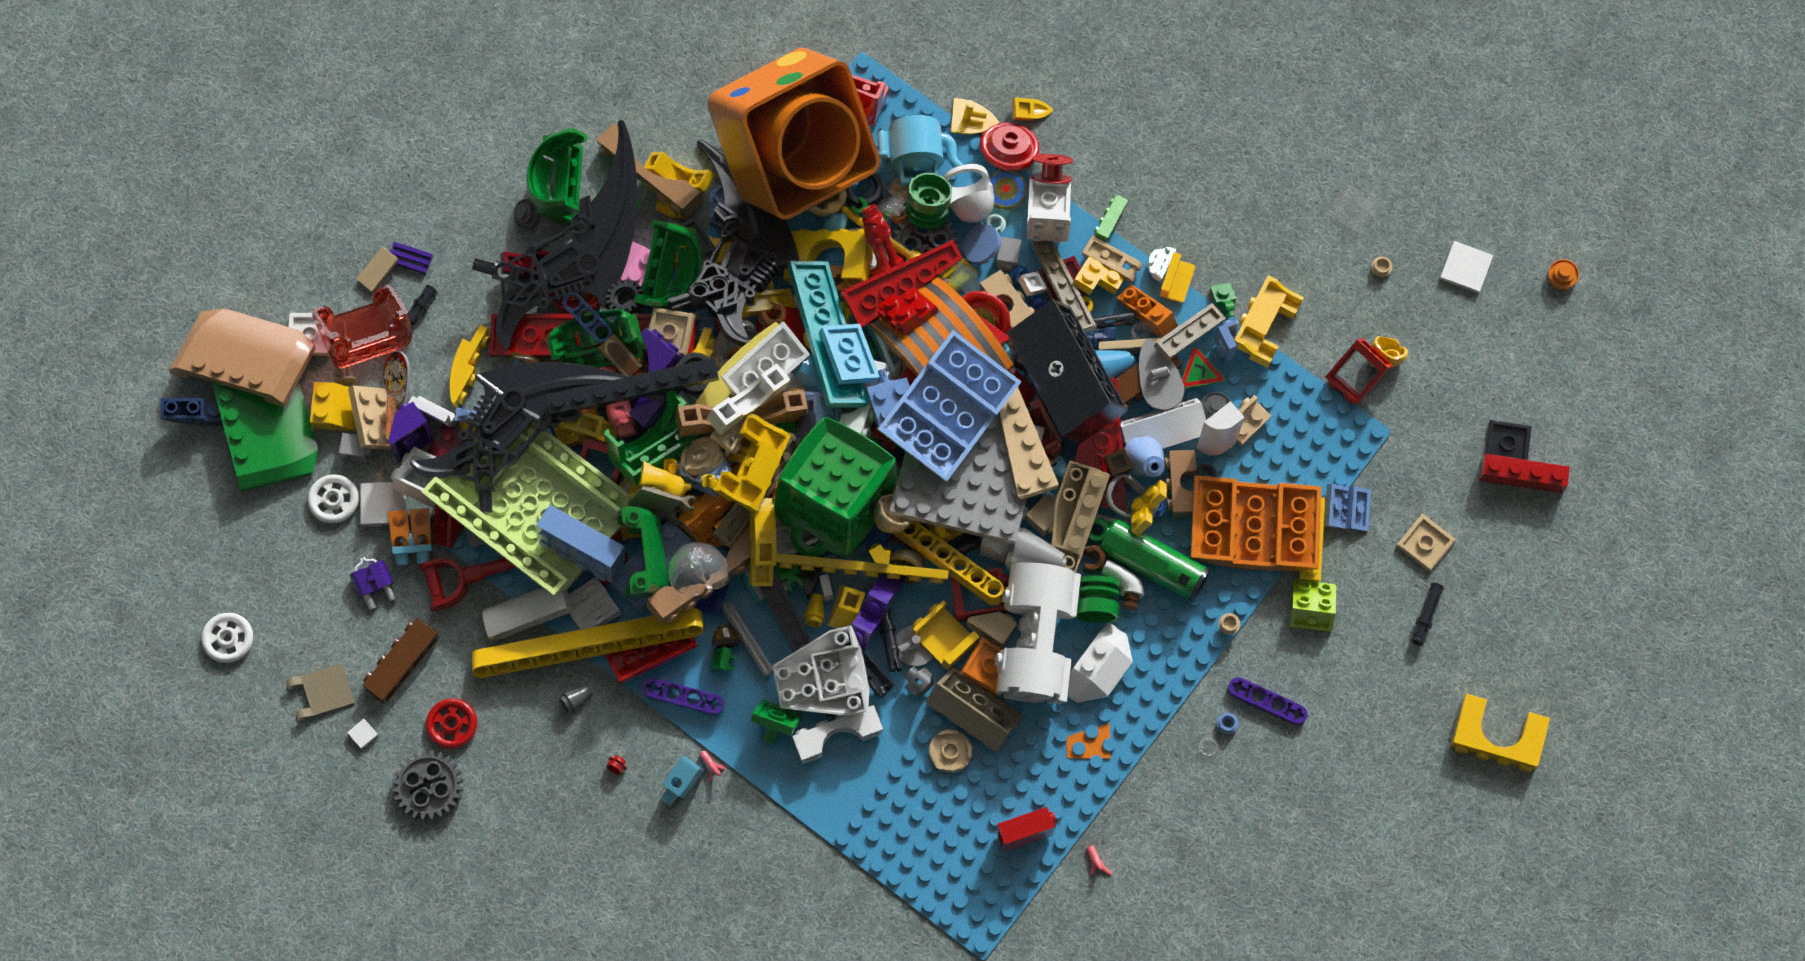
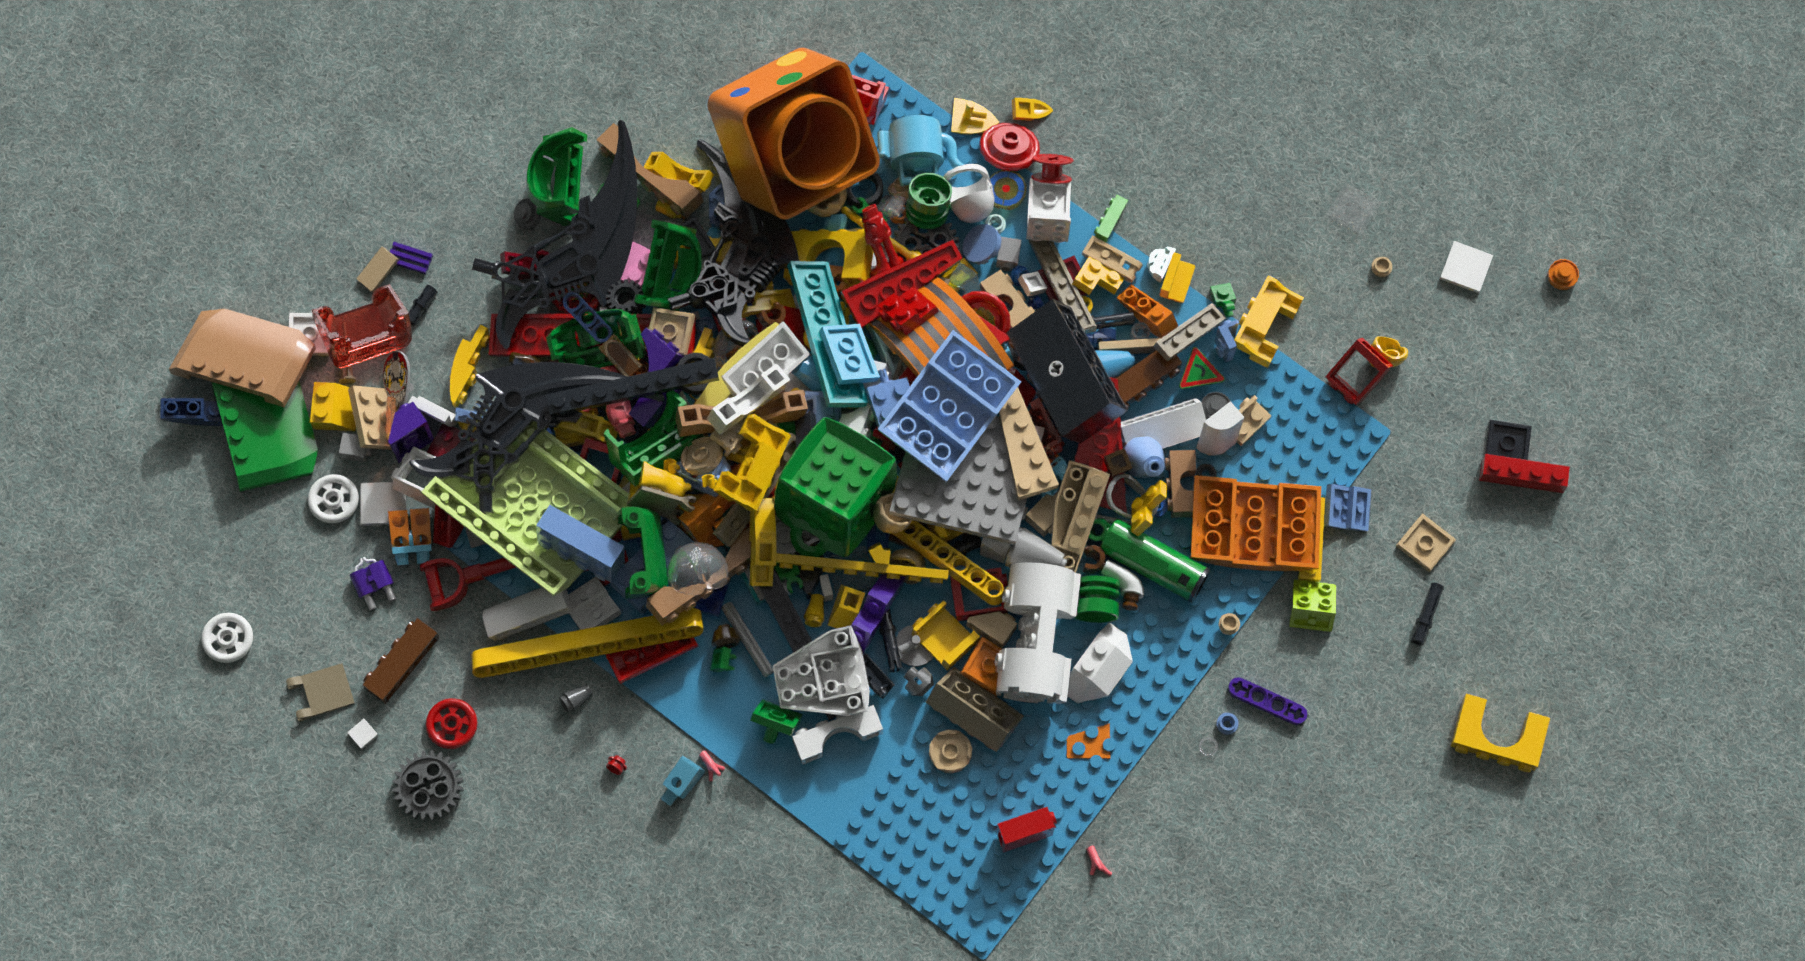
dark purple beam [642,678,724,716] -> none
light grey shield [1139,339,1184,410] -> none

